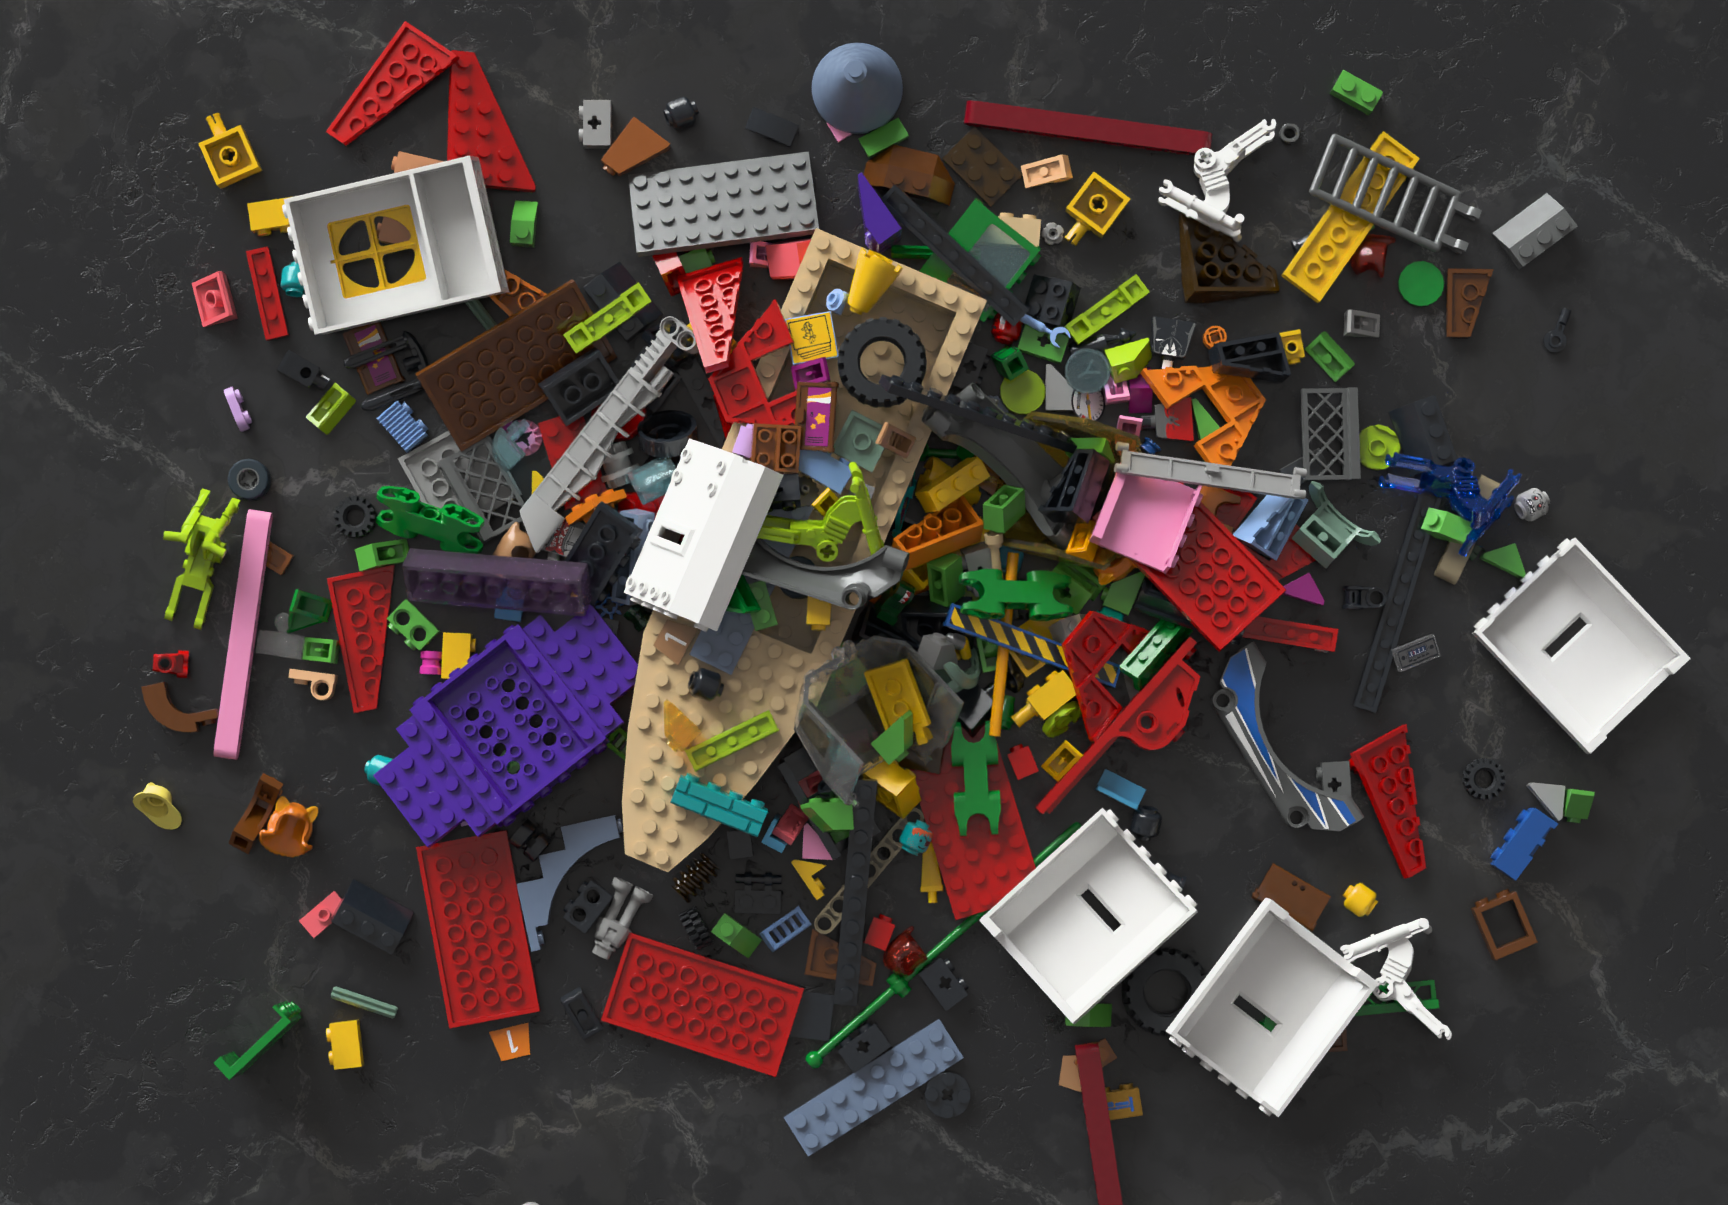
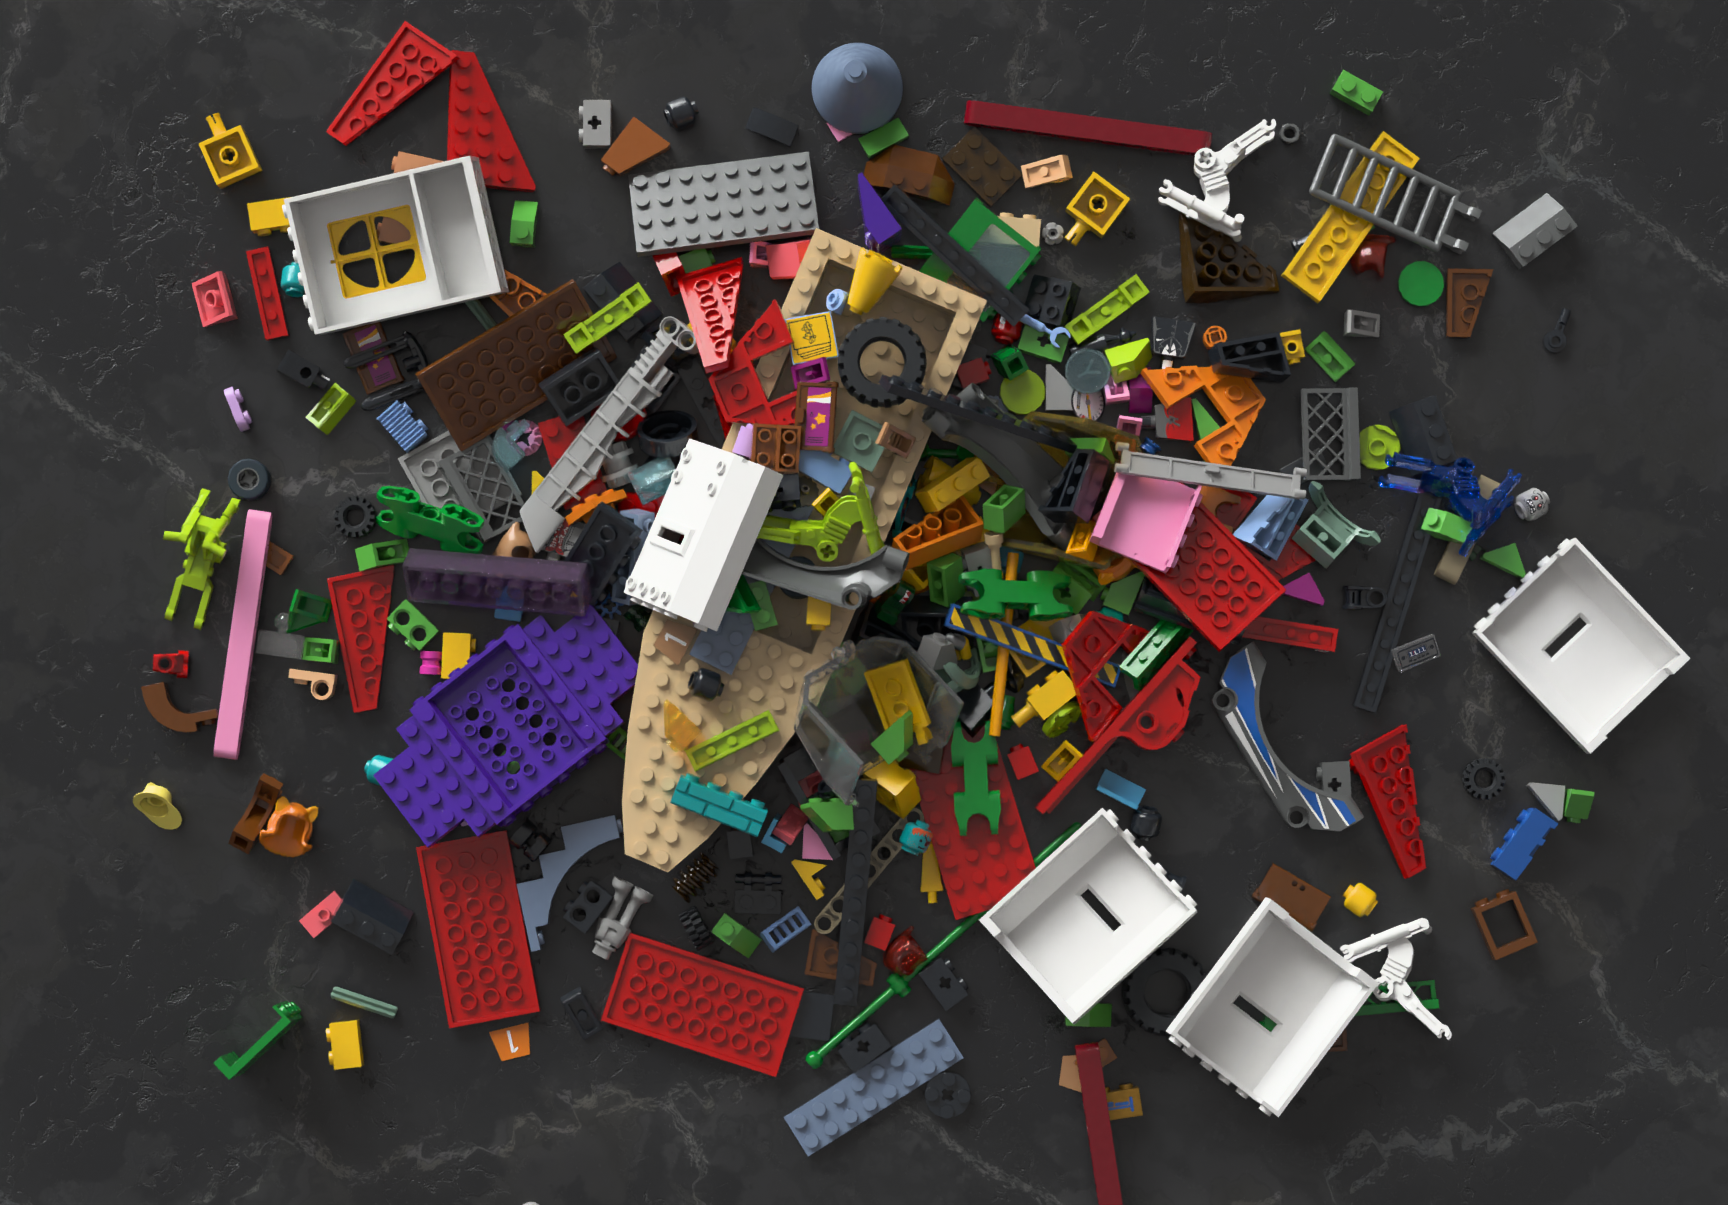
none -> red brick [956,357,992,389]

